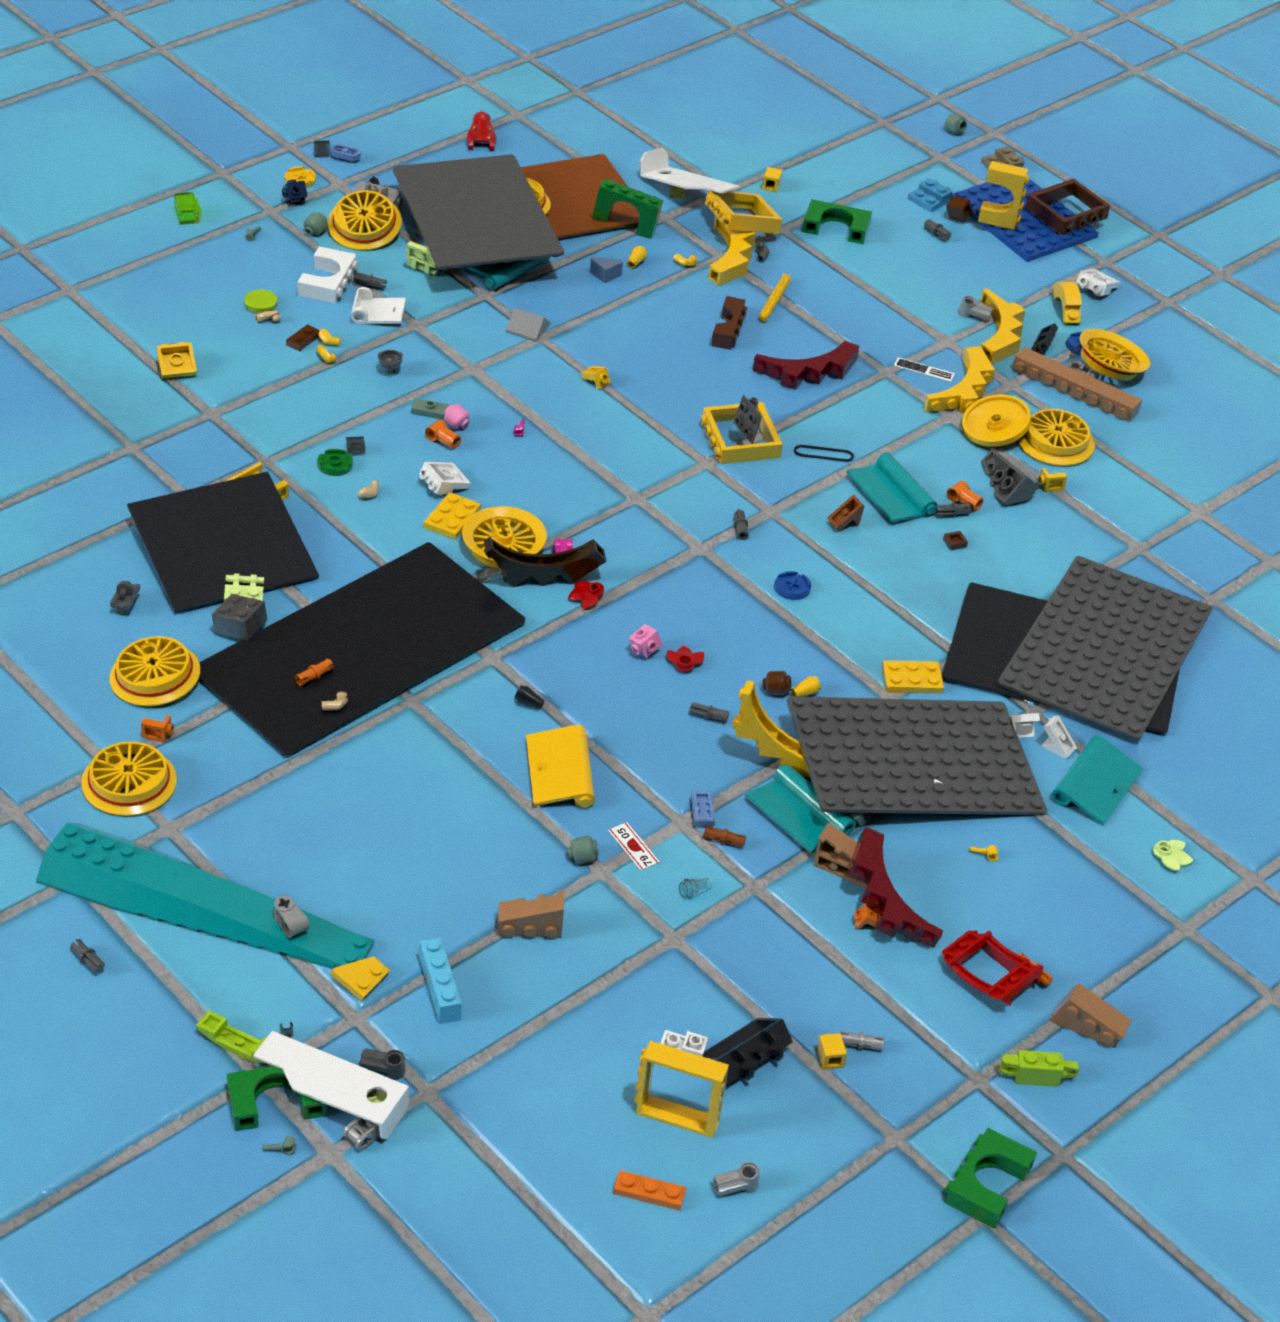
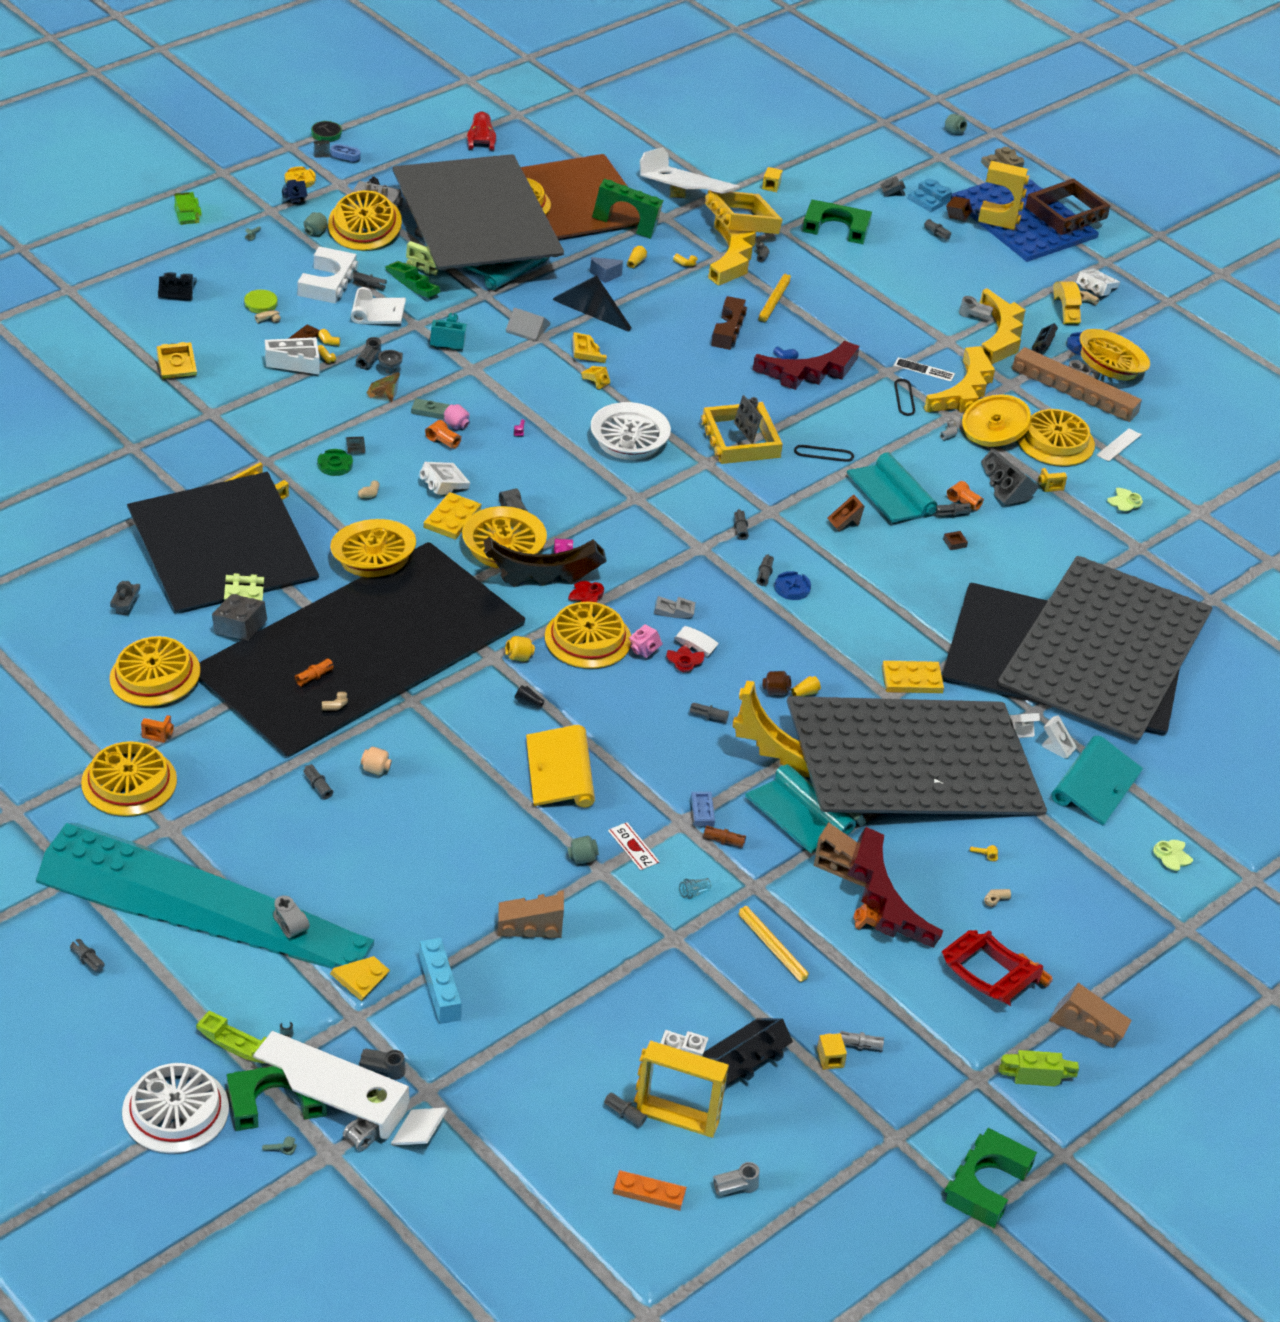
none -> white piece [122,1063,229,1154]
none -> black bracket [158,272,197,299]
none -> white wedge [265,337,320,375]
none -> dark grey axle [303,764,334,799]
none -> tile [311,121,342,142]
none -> yellow piece [330,519,416,577]
none -> dark grey piece [356,337,381,370]
none -> light nougat head [360,746,392,776]
none -> clear orange slope [367,372,400,402]
none -> green slope [385,261,440,298]
none -> white piece [391,1107,447,1146]
none -> teal brick [430,313,467,350]
none -> dark grey piece [499,488,528,512]
none -> yellow head [505,636,535,662]
none -> yellow piece [545,602,631,669]
none -> black tile [553,275,632,331]
none -> yellow wing [572,332,607,363]
none -> white piece [591,402,671,460]
none -> dark grey axle [604,1092,647,1128]
none -> light grey slope [654,596,696,618]
none -> white slope [674,626,719,658]
none -> yellow axle [738,906,809,982]
none -> dark grey axle [756,554,774,586]
none -> blue arm [773,346,799,360]
none -> dark grey bracket [880,176,906,197]
none -> black piece [894,379,915,416]
none -> light grey arm [940,420,958,440]
none -> tan arm [984,889,1011,907]
none -> tan arm [1080,291,1100,305]
none -> white sticker [1097,428,1142,461]
none -> yellowish green plate [1107,488,1143,511]

